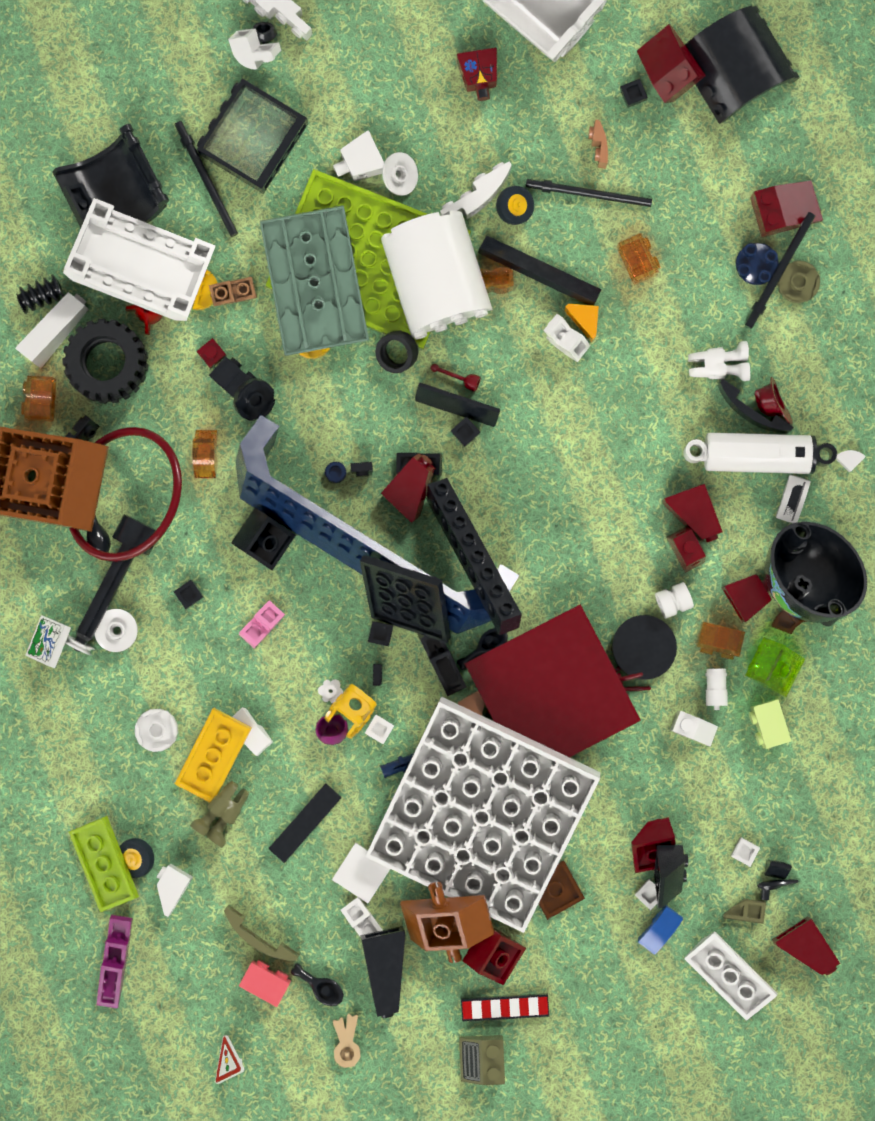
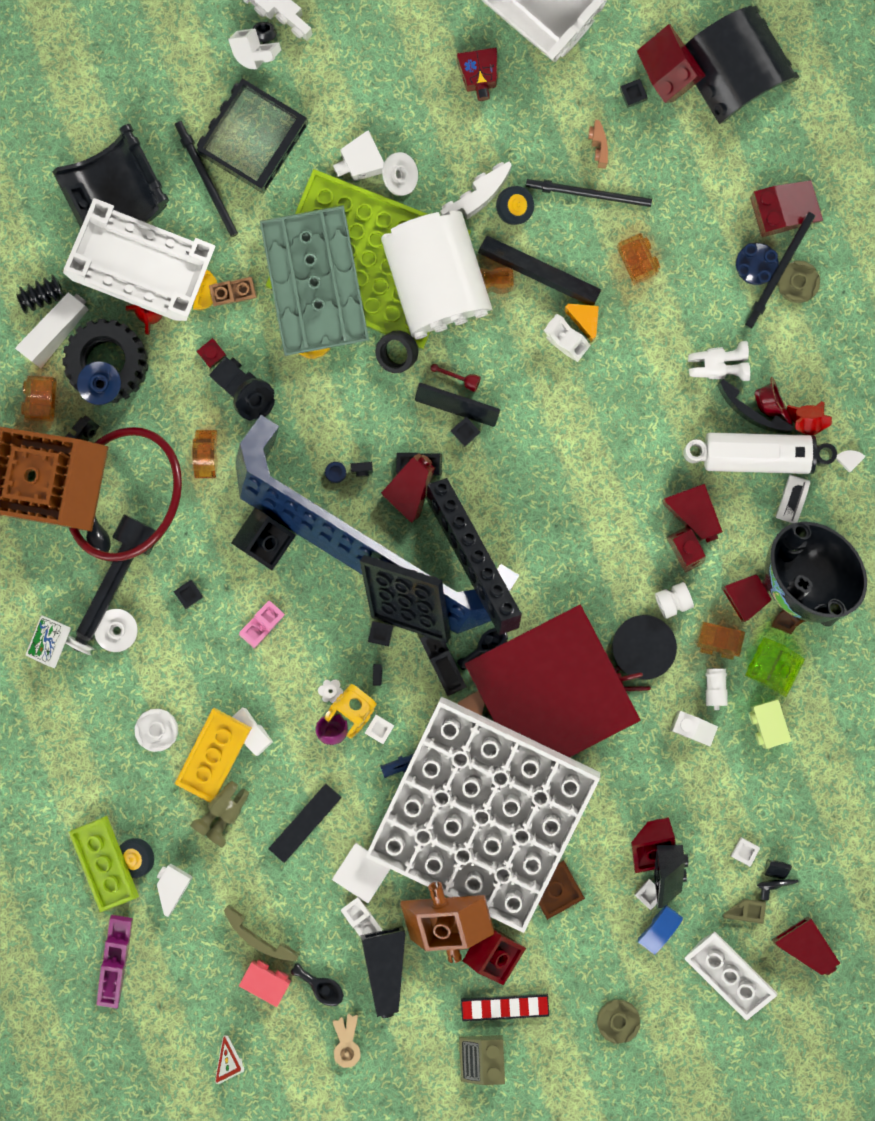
none -> dark blue dish [77,362,121,405]
none -> olive tile [597,999,640,1044]
none -> red piece [787,401,832,435]

